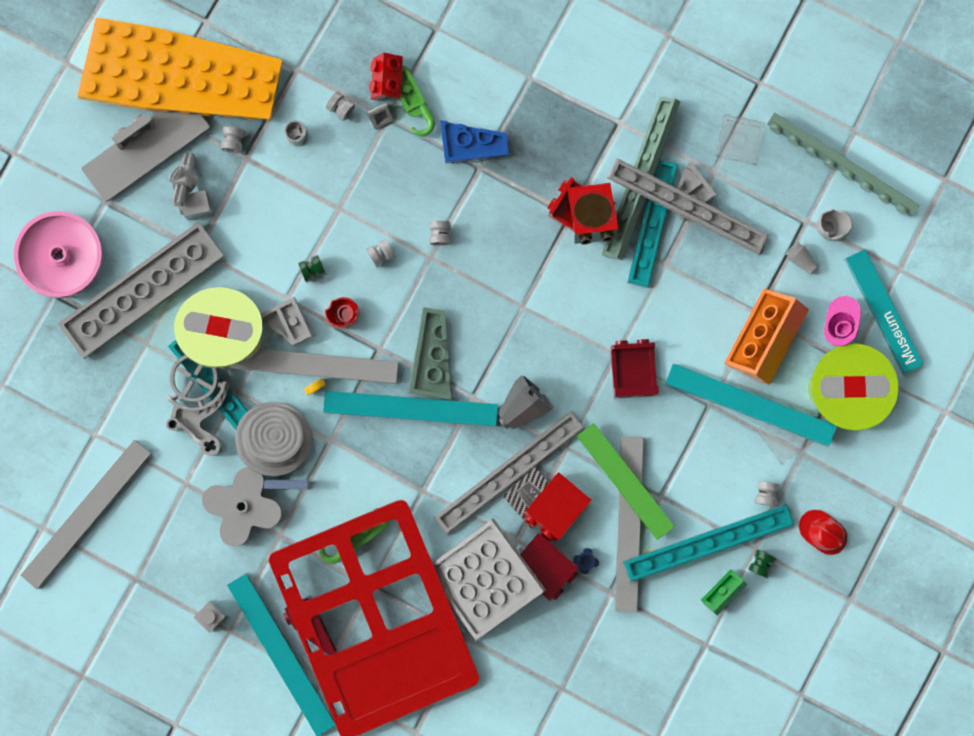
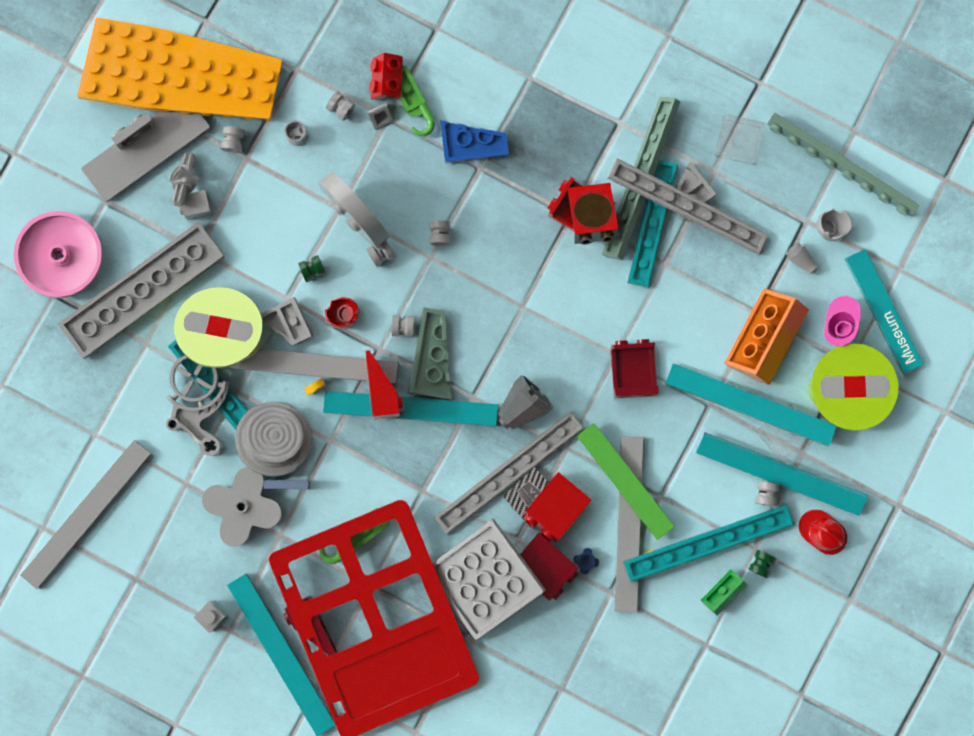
none -> light grey brick [318,171,390,249]
none -> red slope [365,350,404,420]
none -> light grey wheel [392,315,415,337]
none -> teal tile [696,432,868,516]

